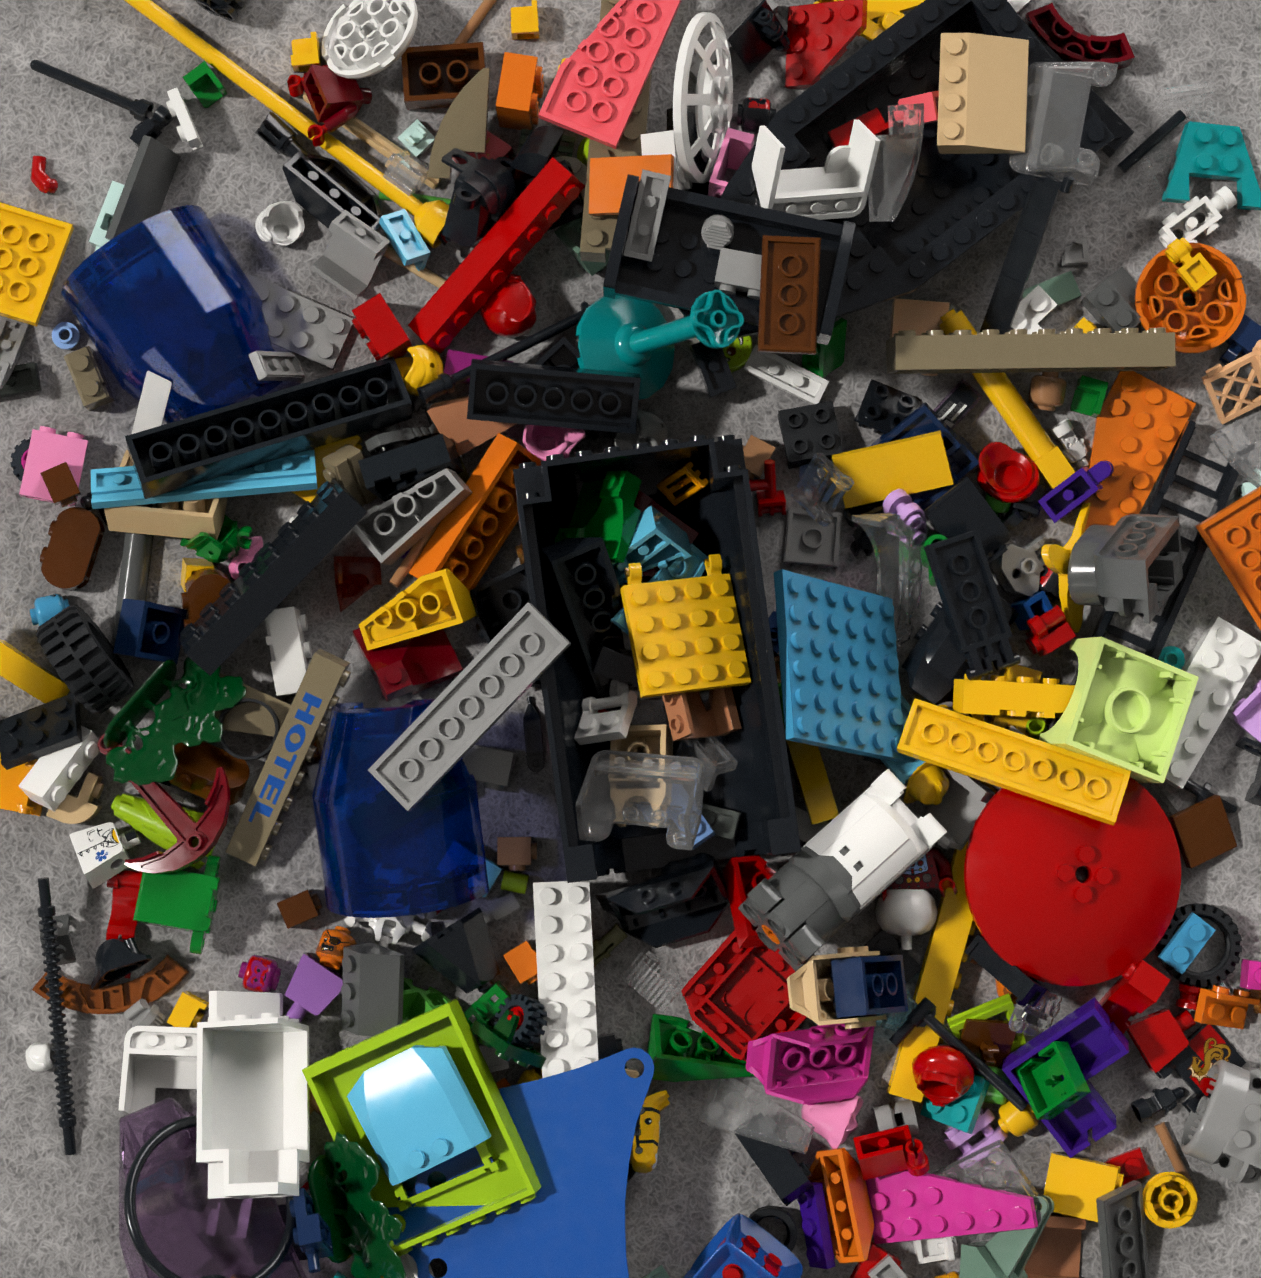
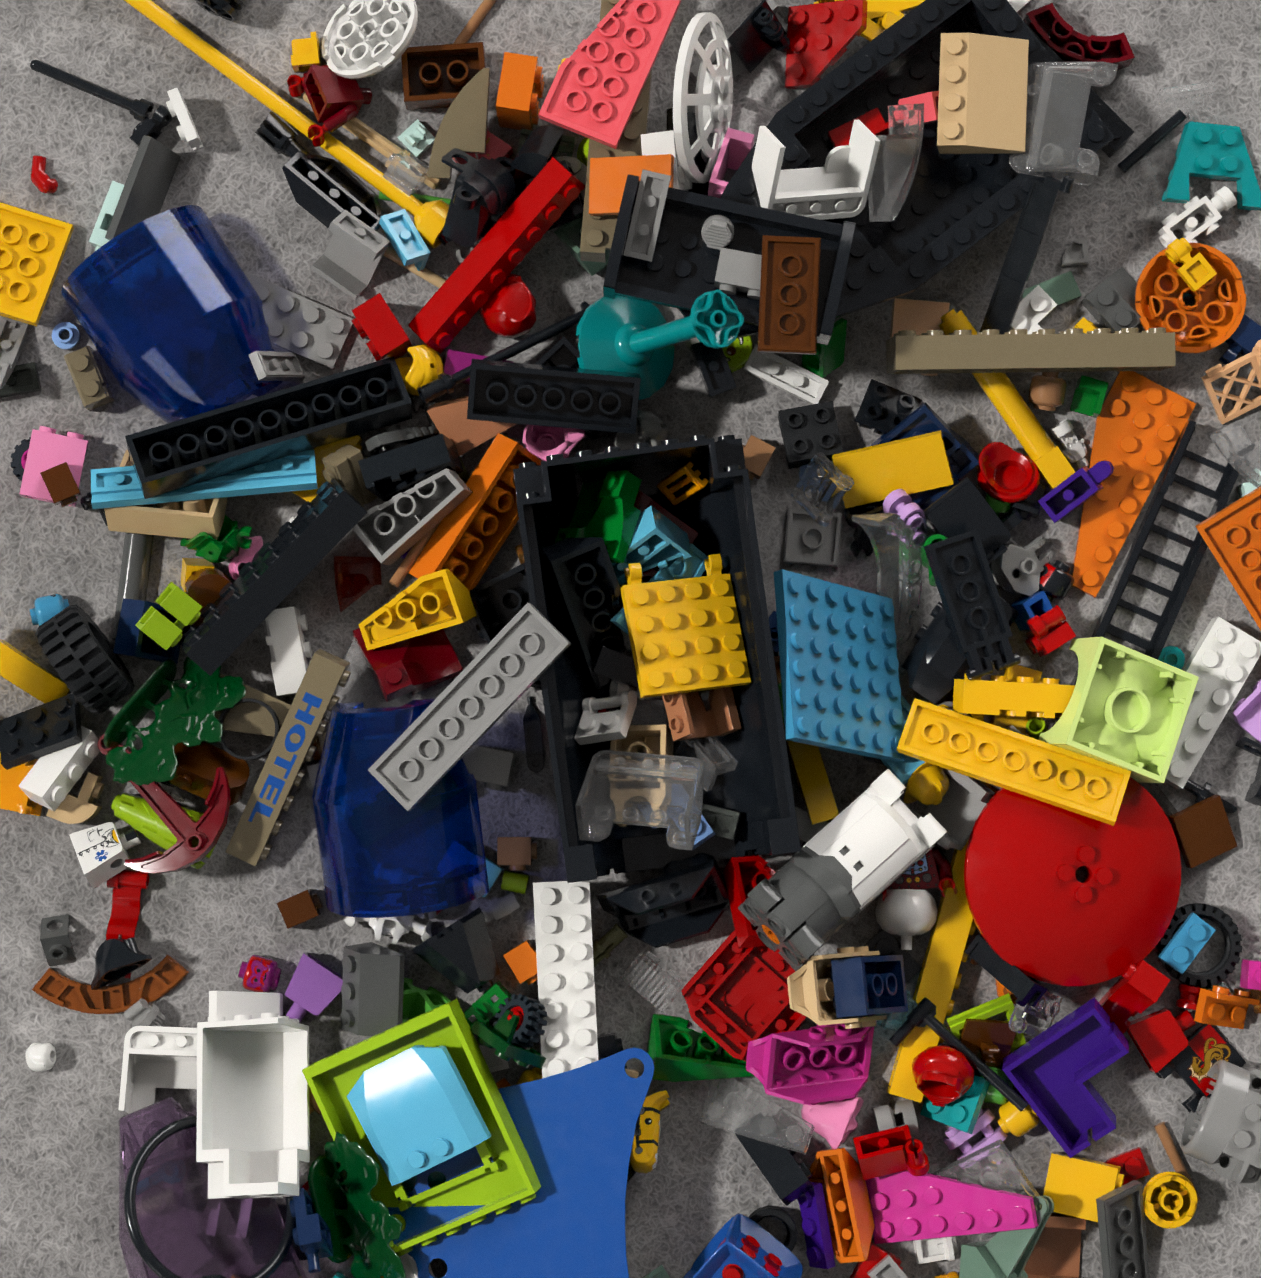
black hose [37,877,77,1155] -> none
reddish brown brick [40,507,105,591] -> none
white sticker [132,371,172,434] -> none
green piece [133,855,221,955] -> none
yellow brick [167,991,209,1028] -> none
green panel [183,61,228,108] -> none
white hair [255,201,305,246] -> none
orange head [316,926,357,970] -> none
yellow panel [511,0,540,40] -> none
black head [737,97,776,134] -> none
red arm [749,459,786,517] -> none
slope [933,378,983,430] -> none
green piece [1014,1041,1091,1120] -> none
dark grey brick [1041,503,1183,633] -> none
black piece [1131,1087,1185,1123] -> none
none -> lime piece [135,582,202,651]

